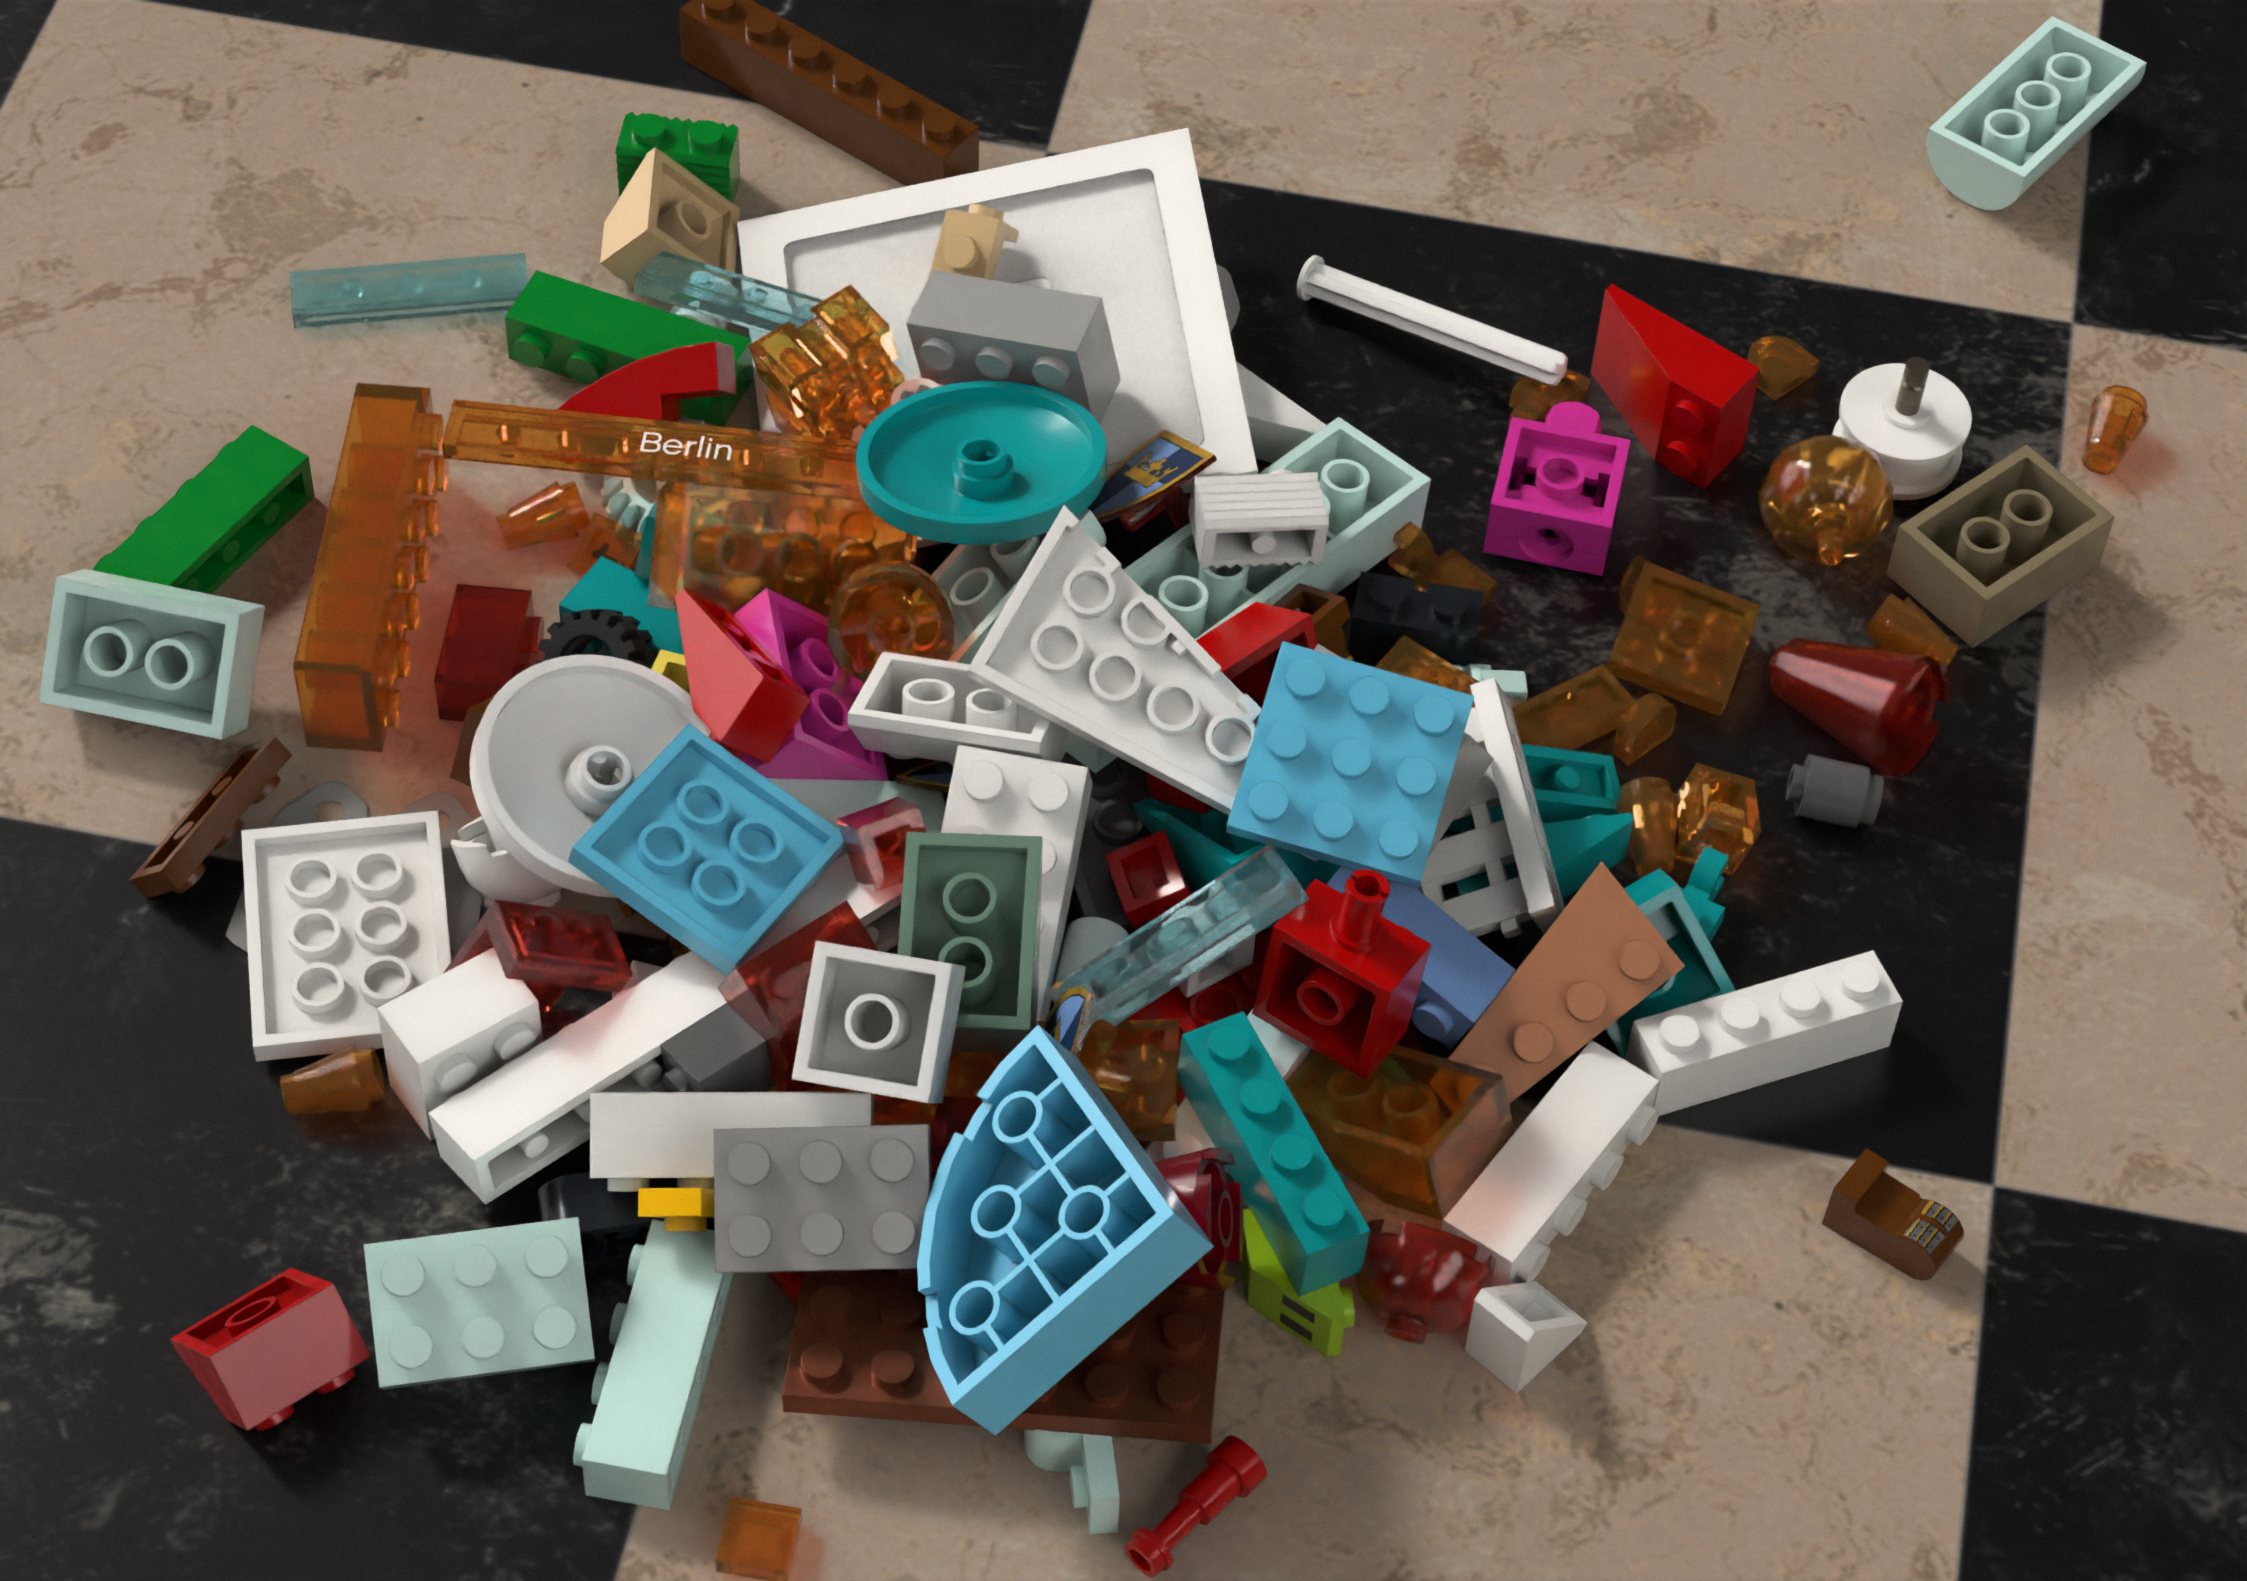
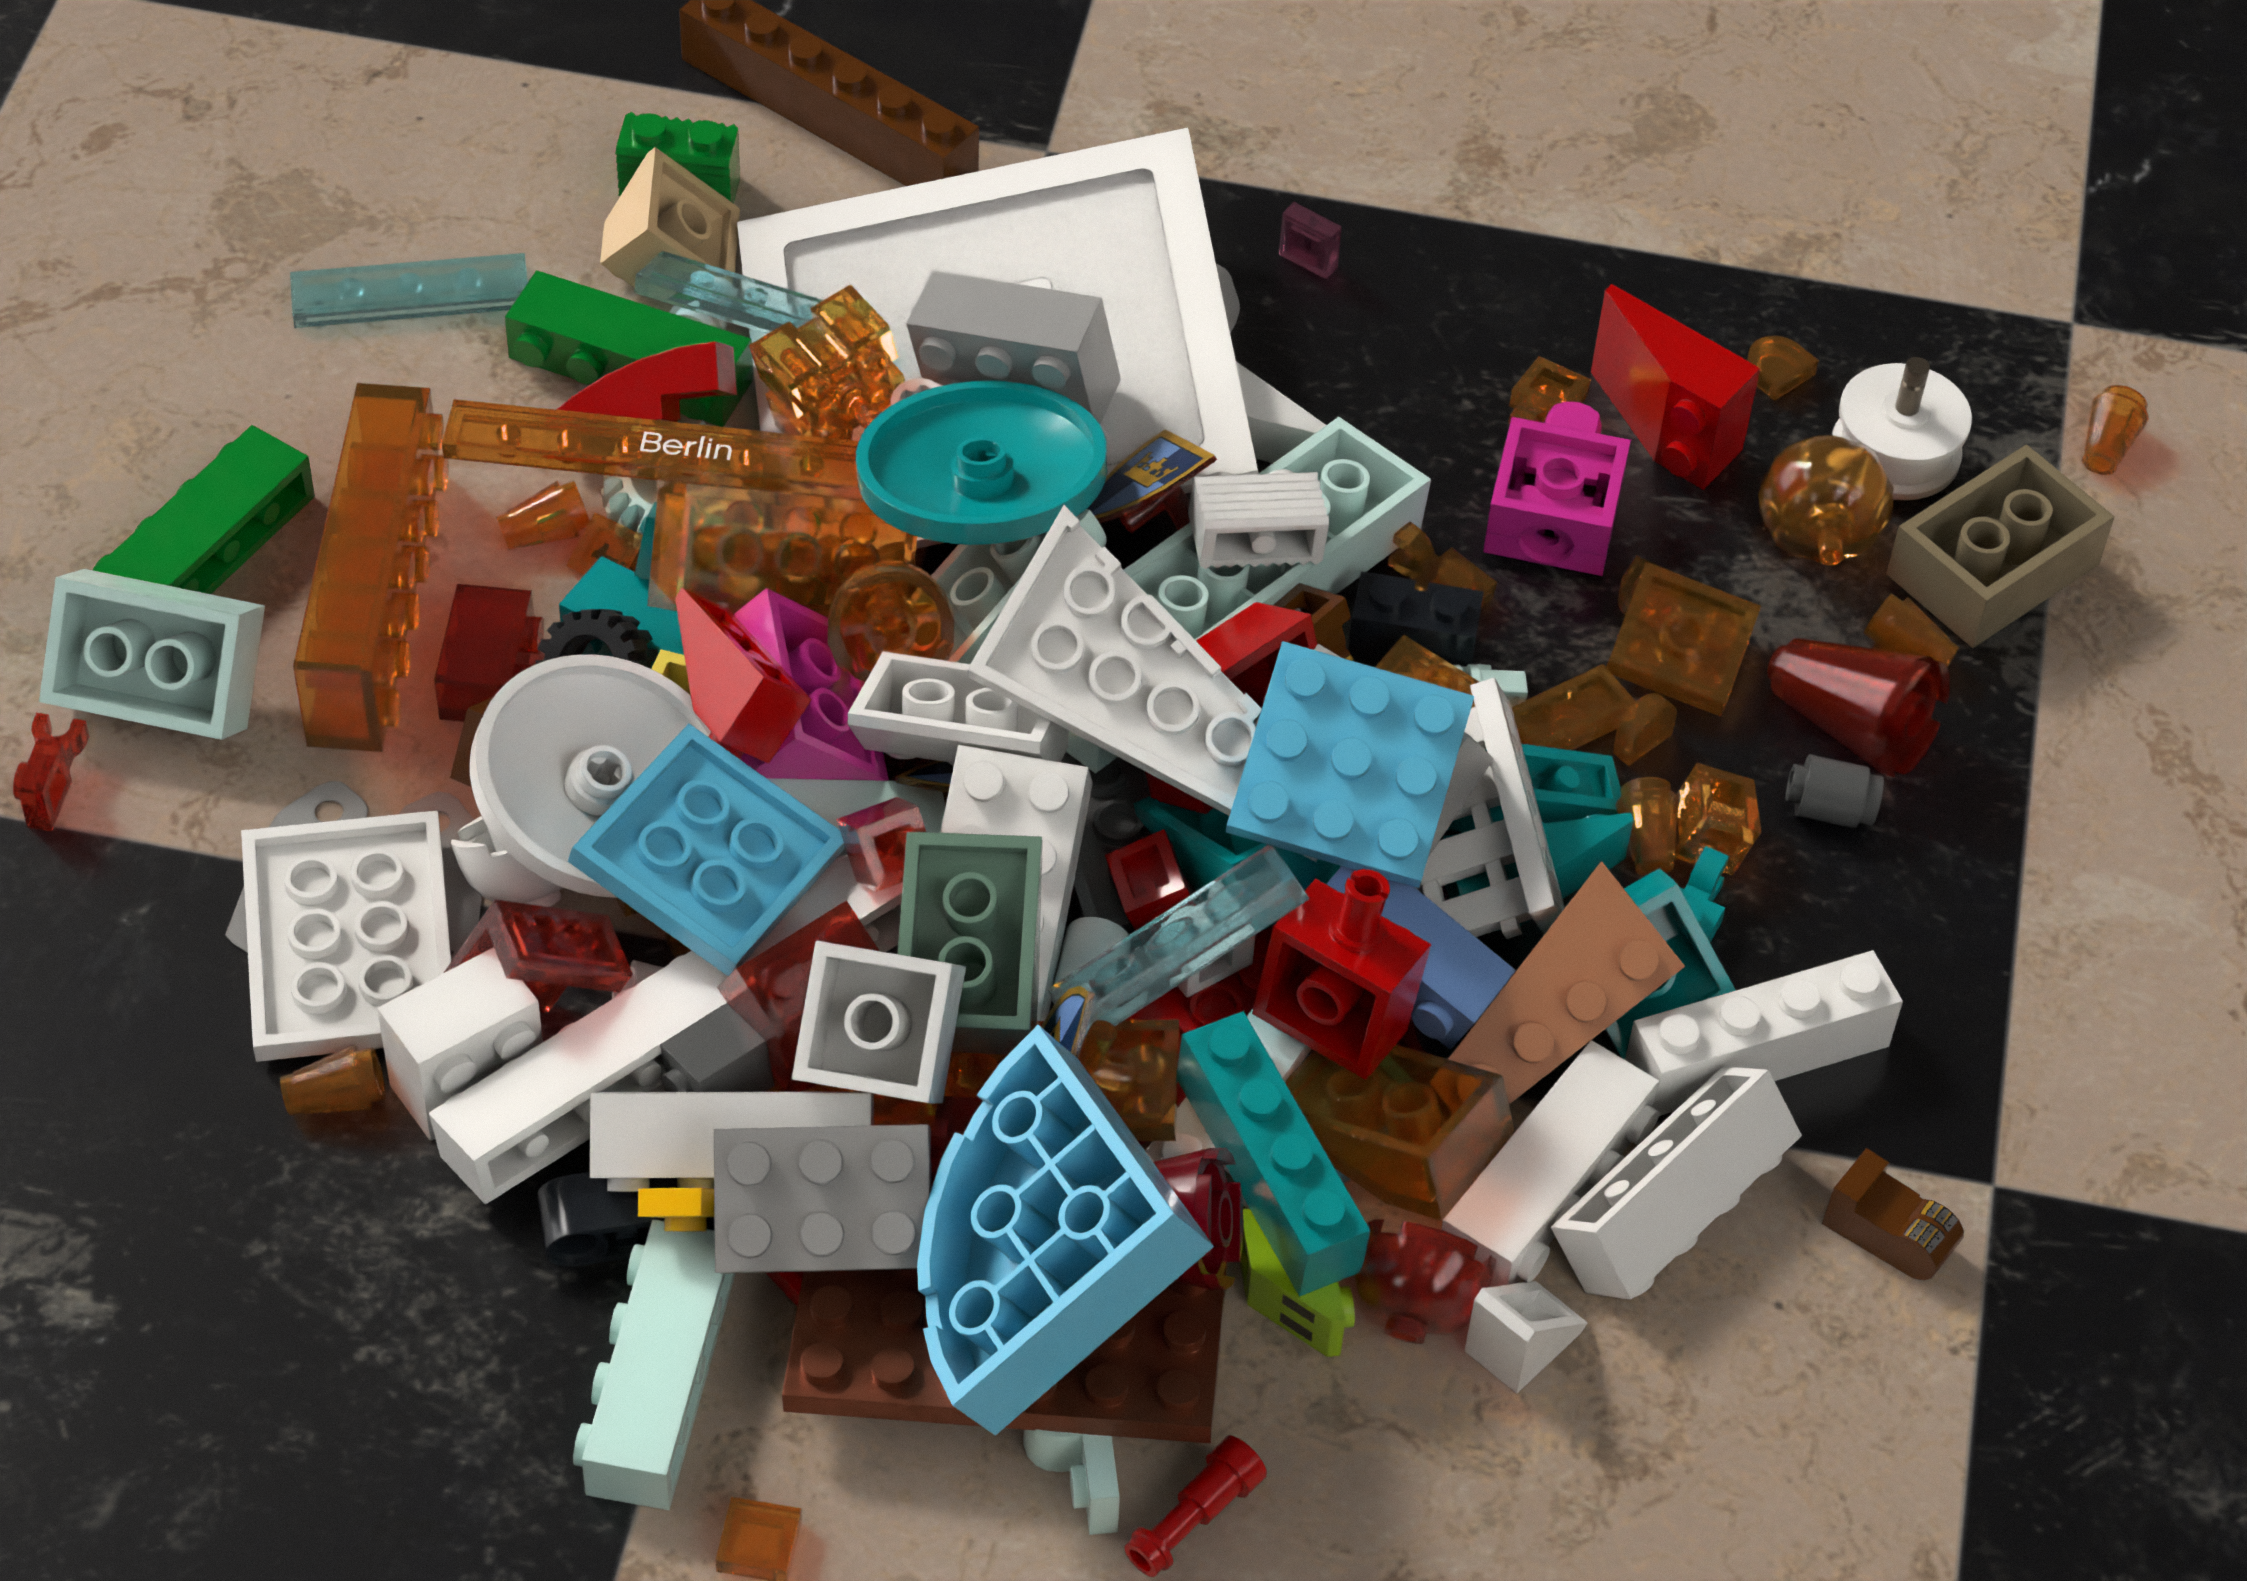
reddish brown plate [129,737,292,898] -> none
red slope [170,1268,371,1431] -> none
light aqua brick [364,1217,595,1390] -> none
tan bracket [929,204,1019,280] -> none
white axle [1296,255,1568,386] -> none
light aqua brick [1926,16,2147,210] -> none
none -> clear red plate [13,712,90,831]
none -> clear pink tile [1279,202,1342,279]
none -> white brick [1551,1066,1802,1300]

